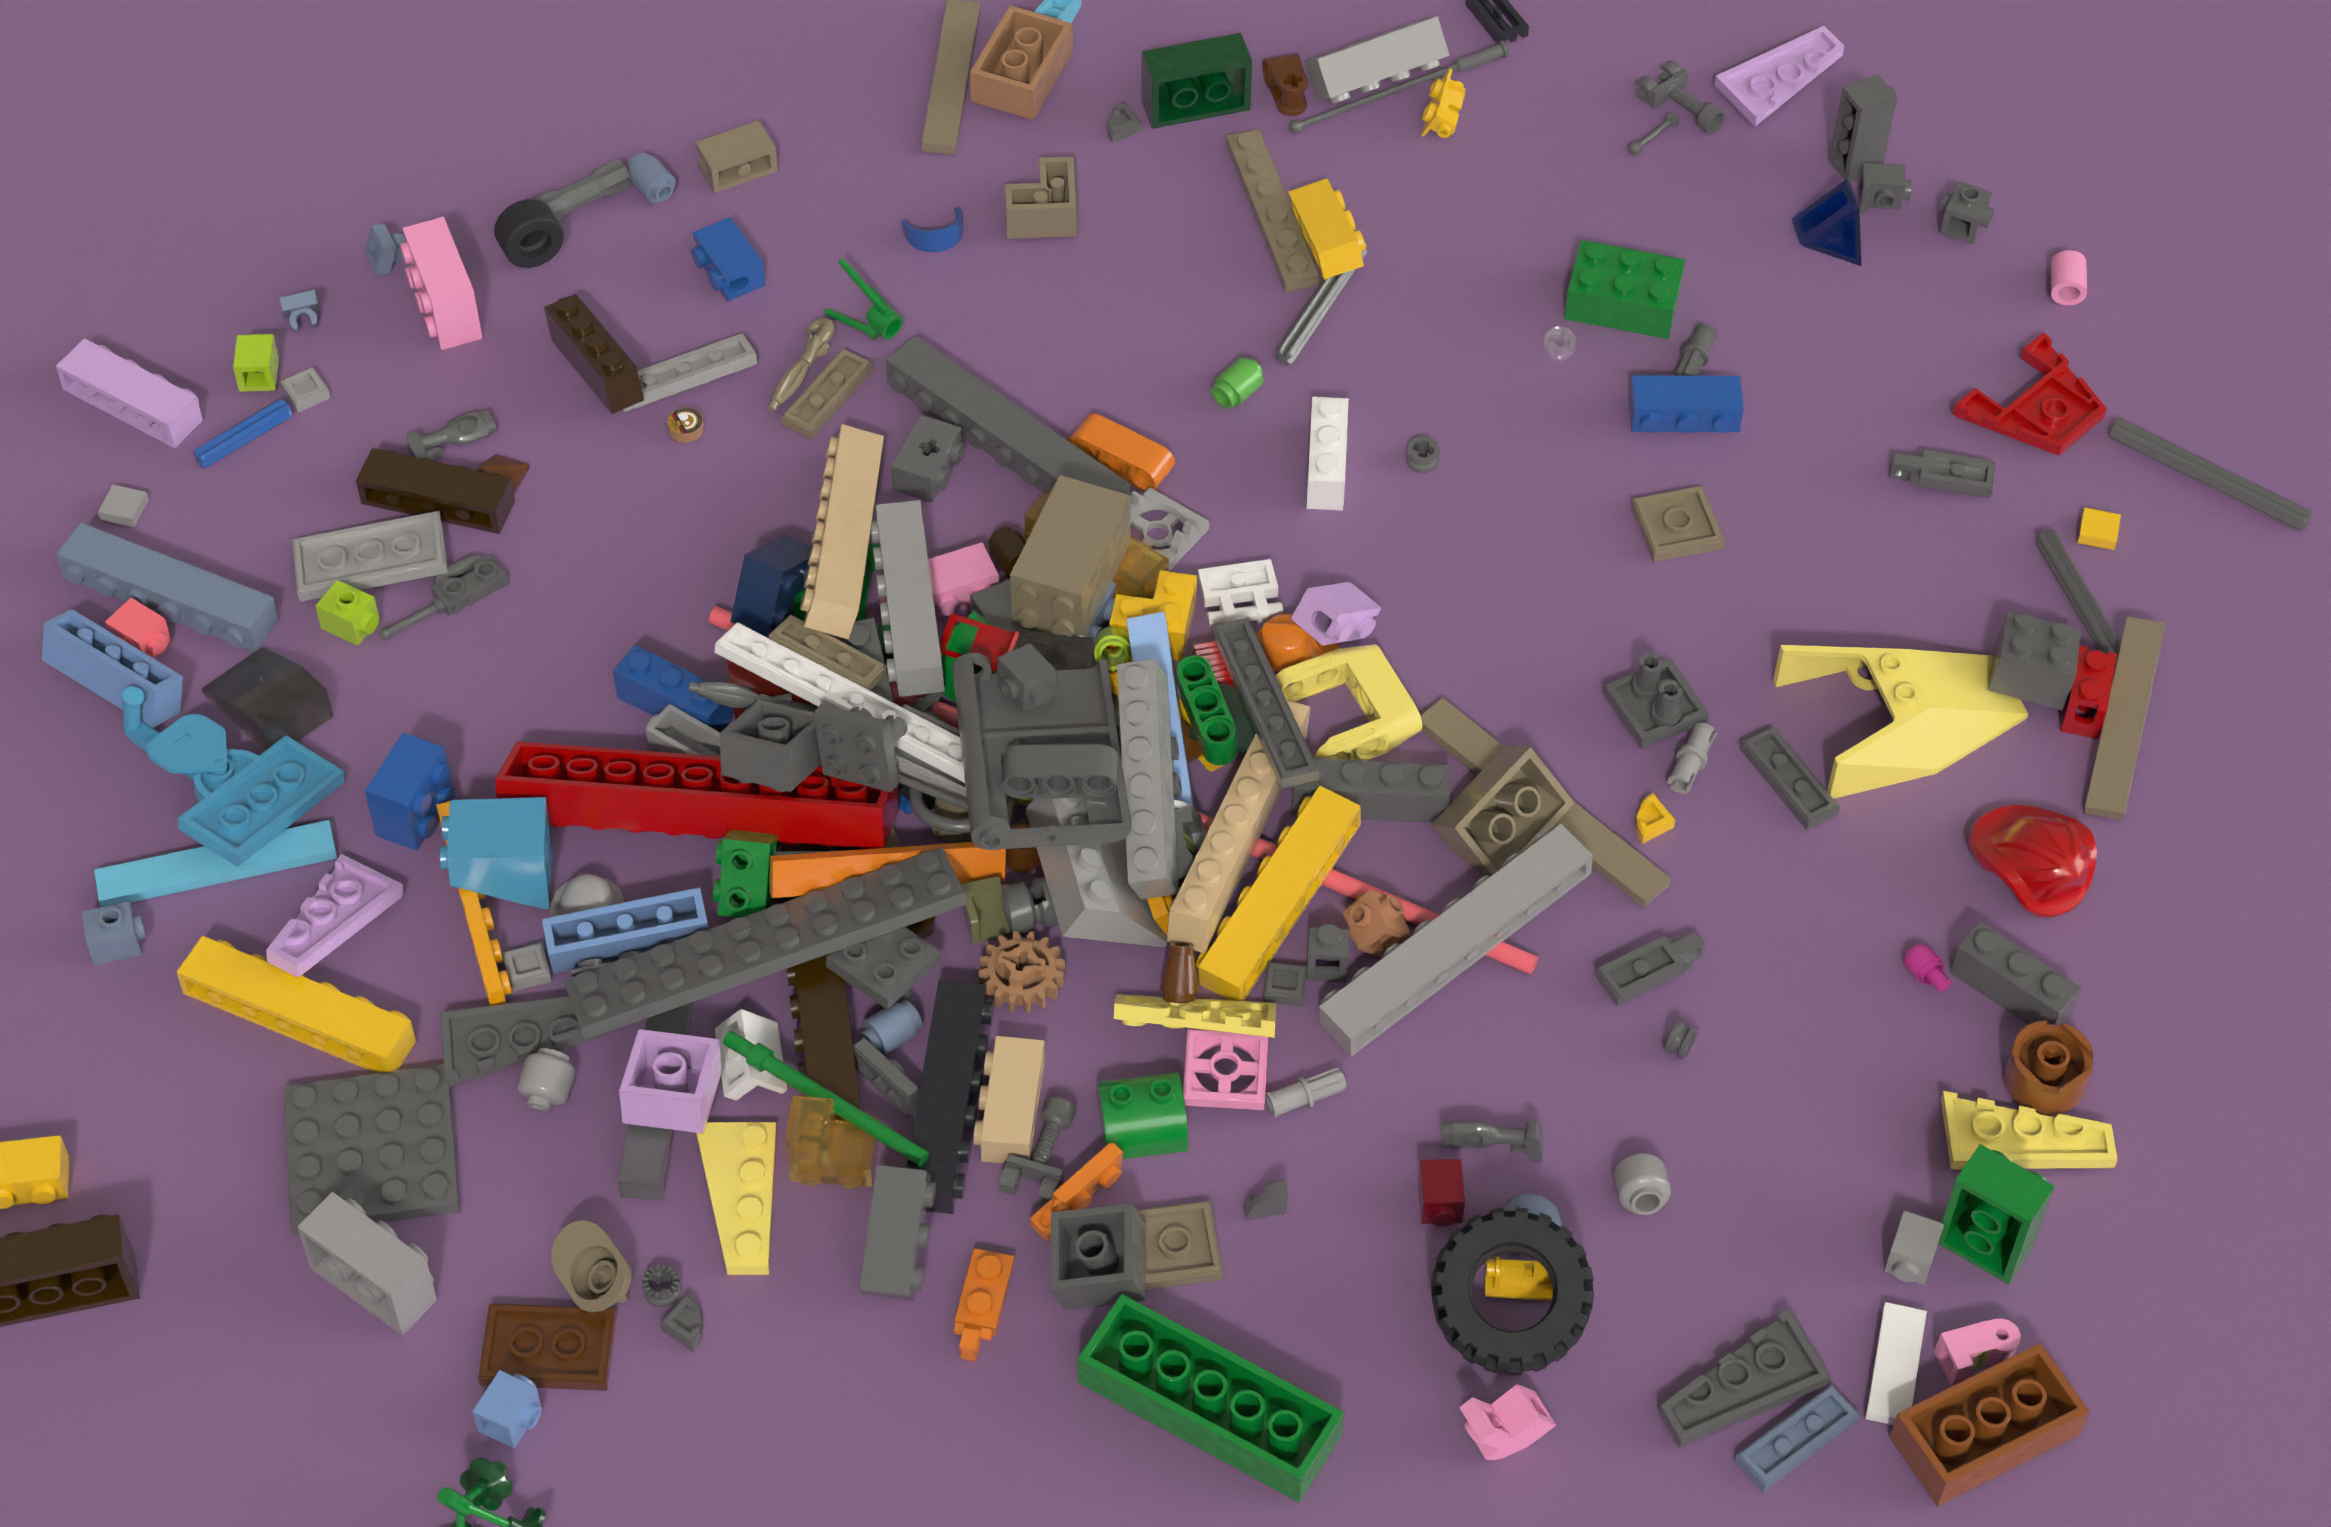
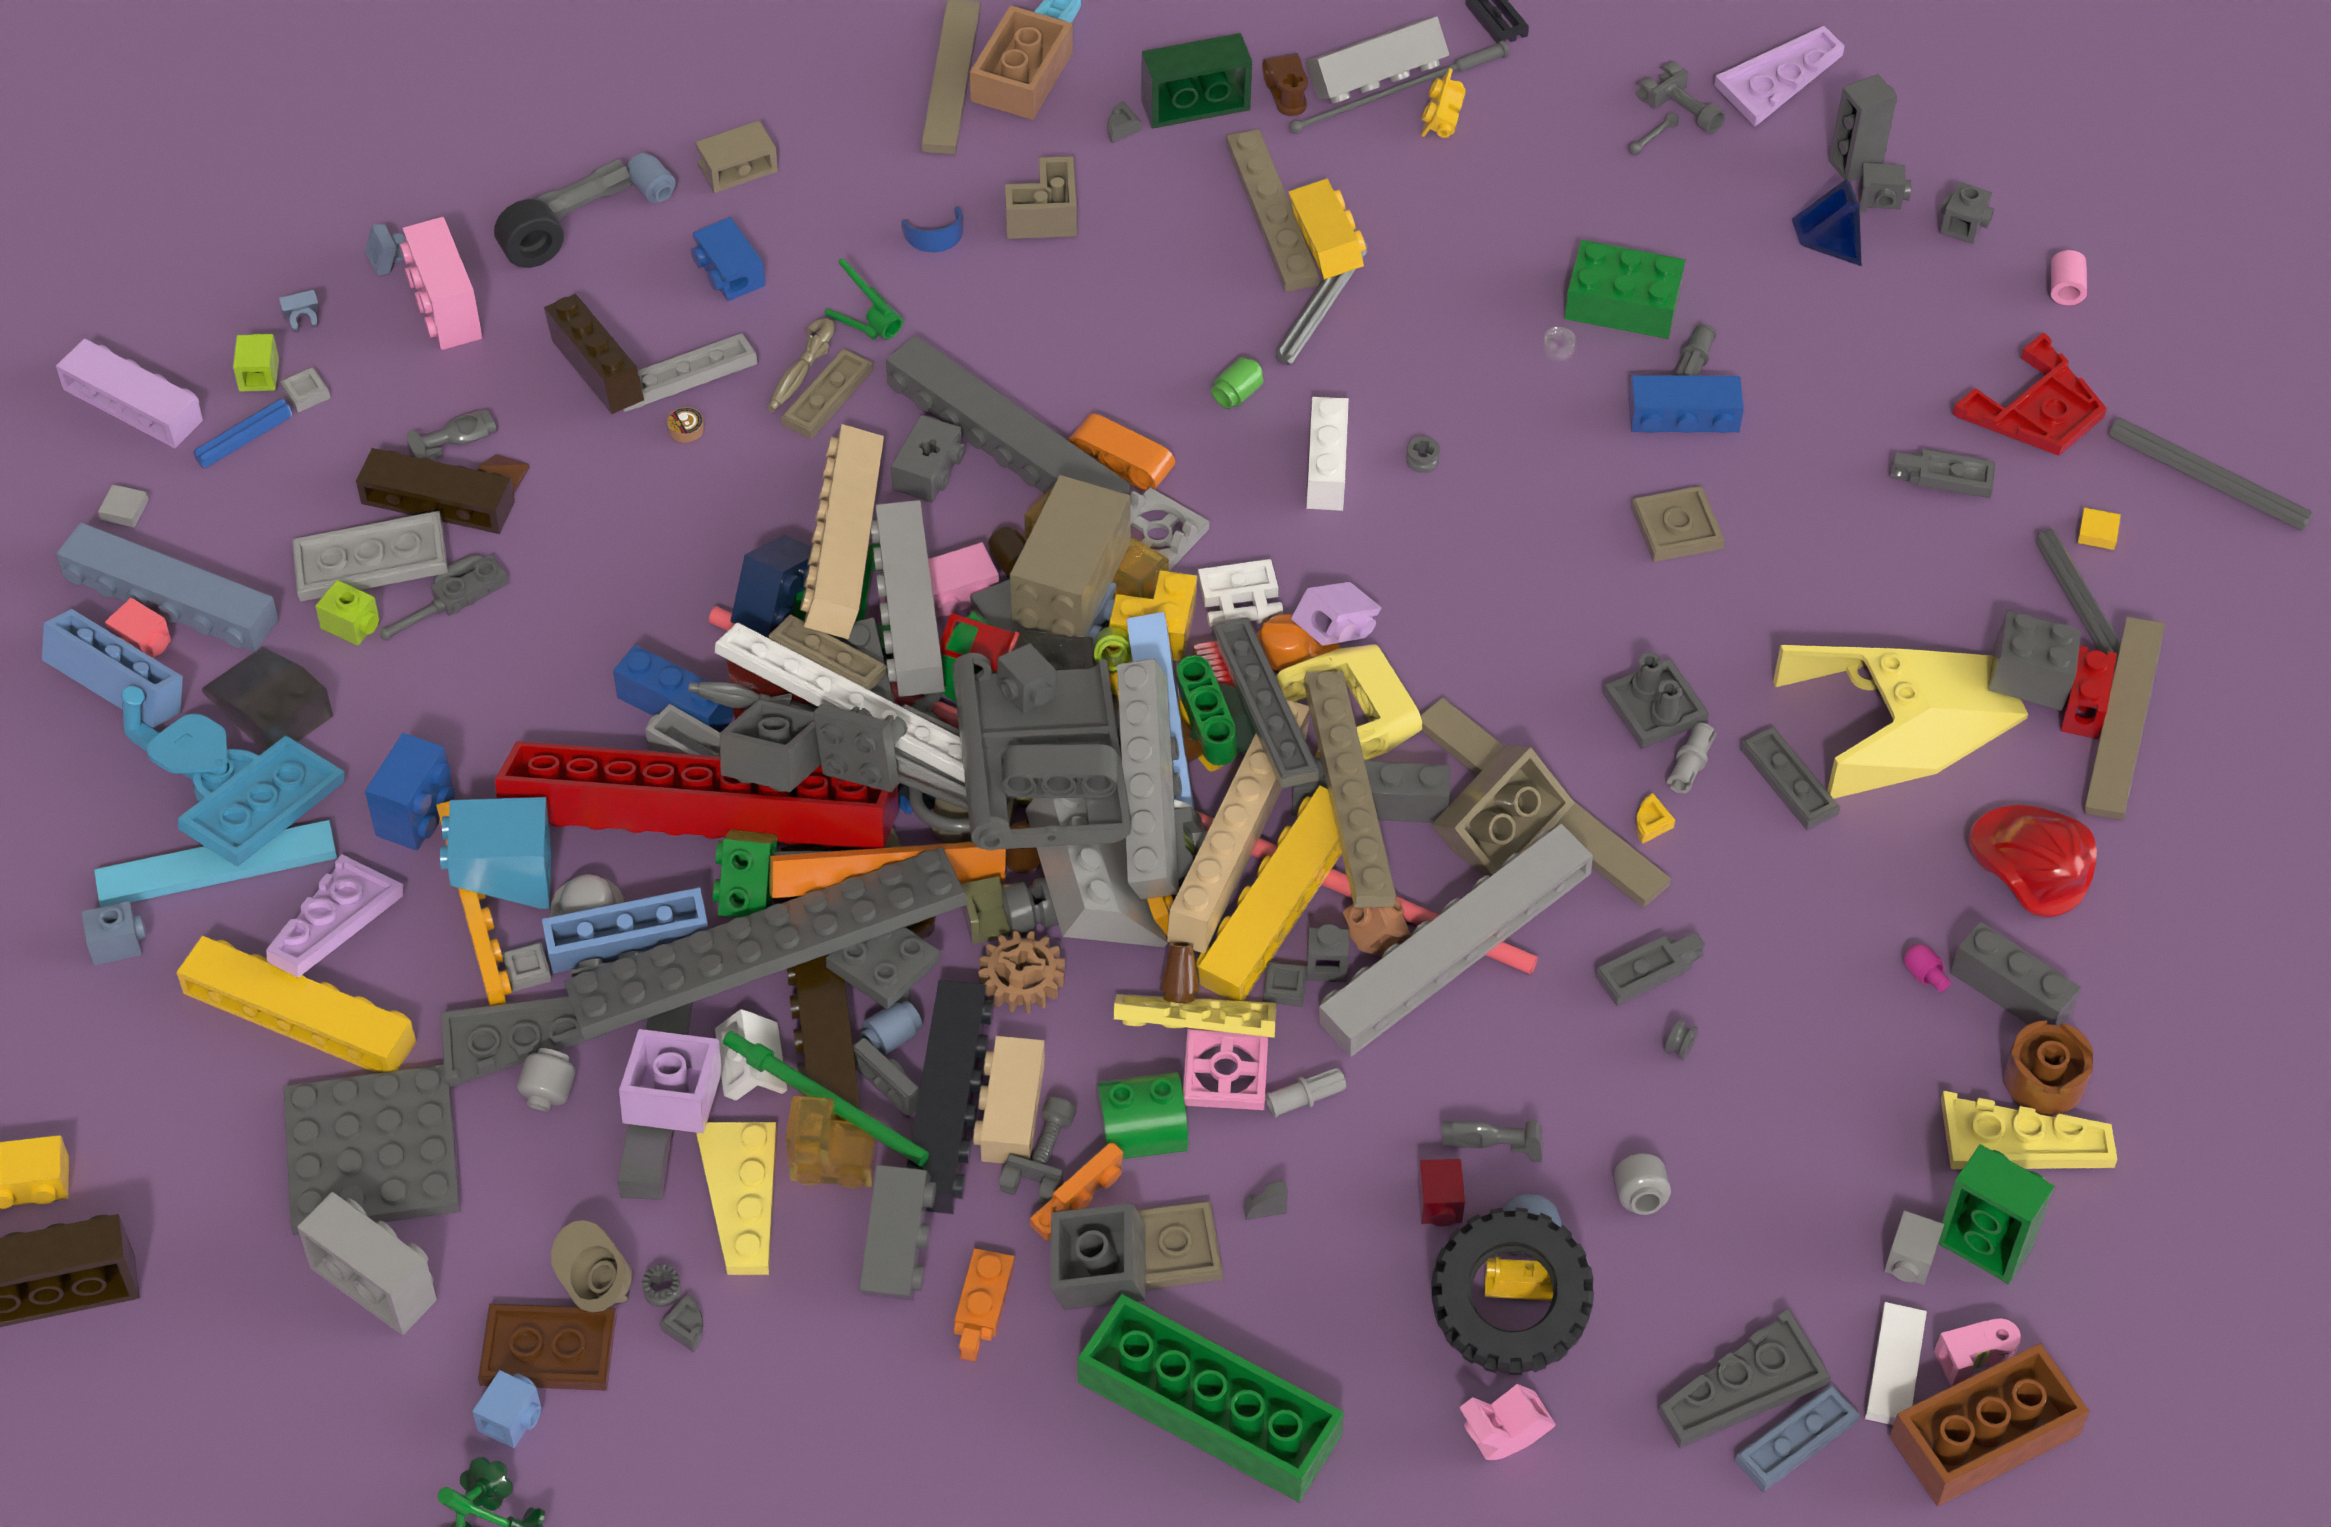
none -> dark tan plate [1304,672,1396,908]

